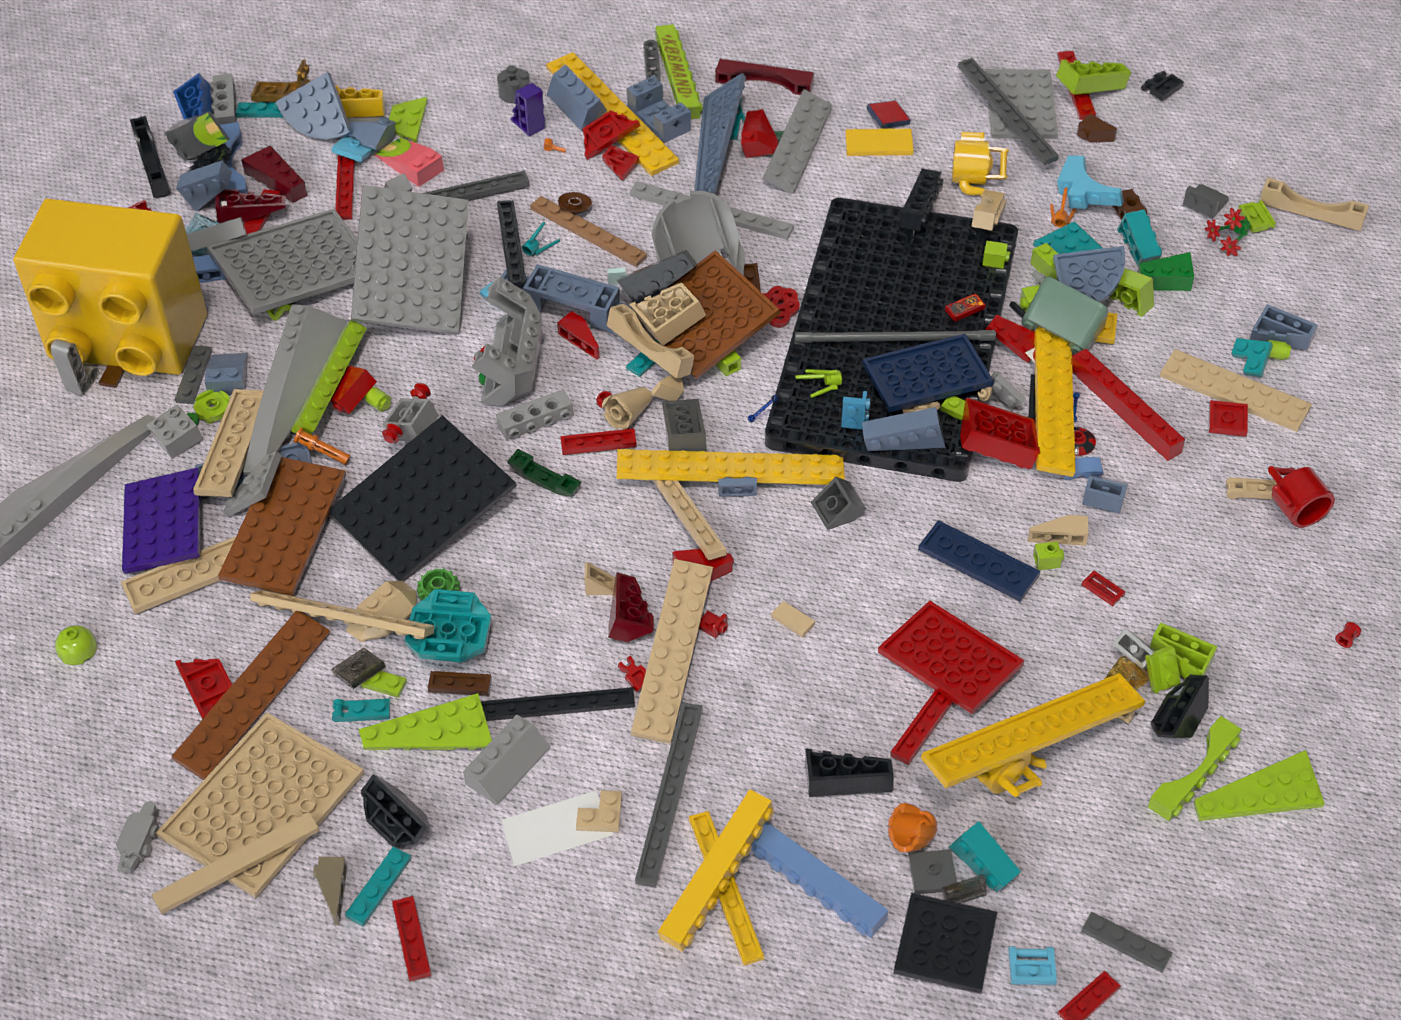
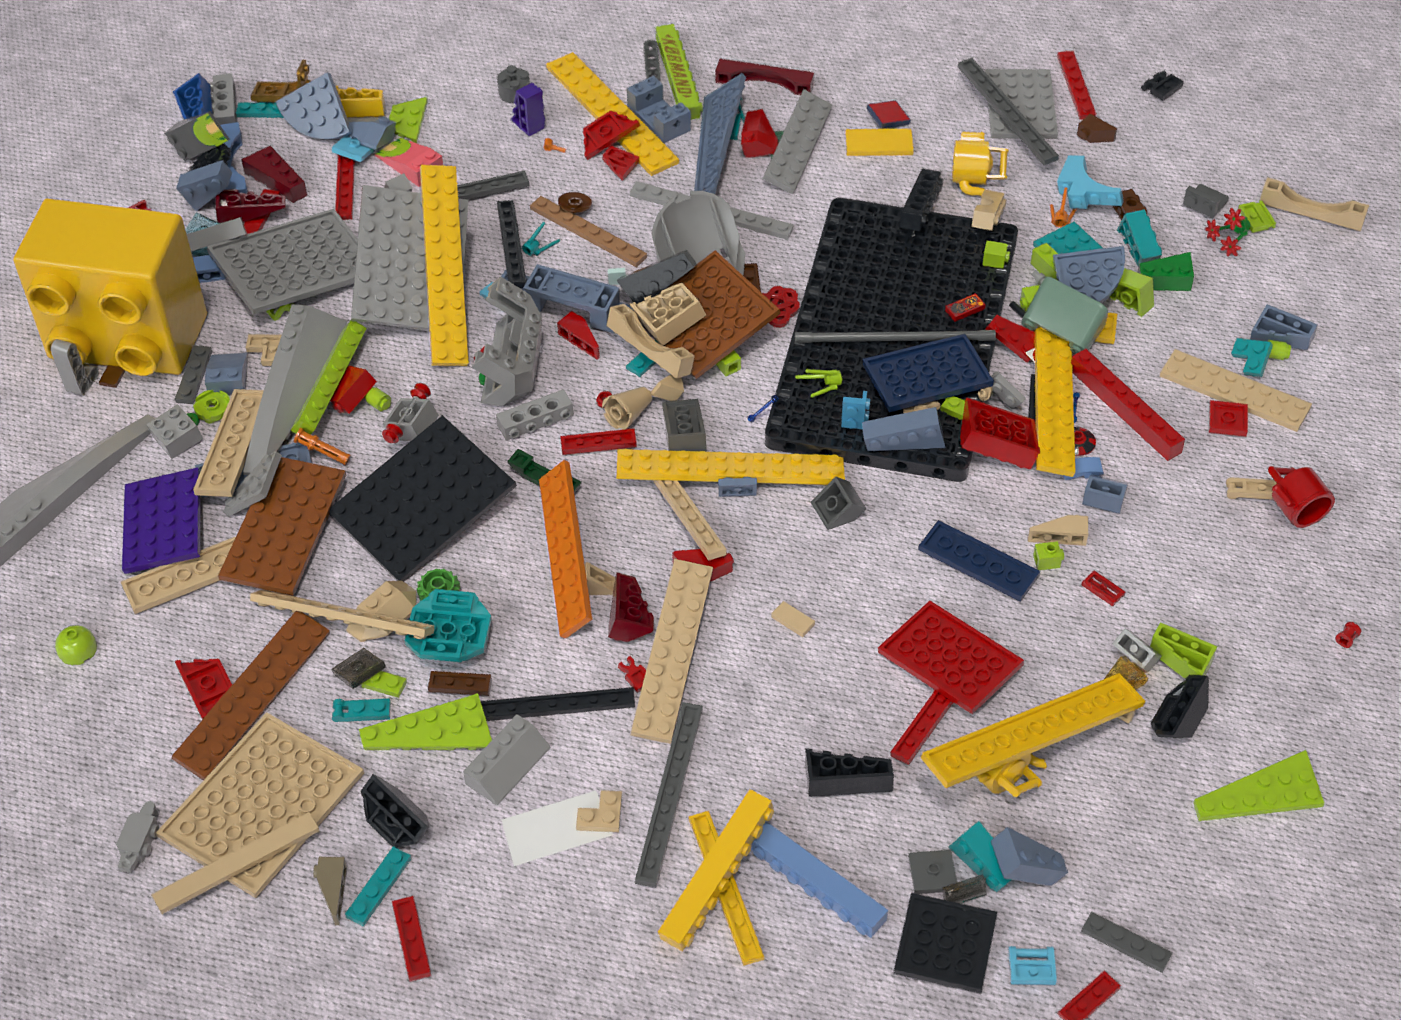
black arch [130,116,170,198] -> none
sand blue slope [547,64,607,131] -> none
red bracket [699,611,728,639] -> none
orange hair [888,803,938,853] -> none
lime wedge [1056,60,1131,95] -> none
lime plate [1145,645,1181,694] -> none
lime arch [1148,716,1242,821] -> none
none -> tan plate [246,334,282,366]
none -> yellow plate [420,165,469,366]
none -> orange plate [539,460,592,638]
none -> sand blue wedge [991,827,1068,886]

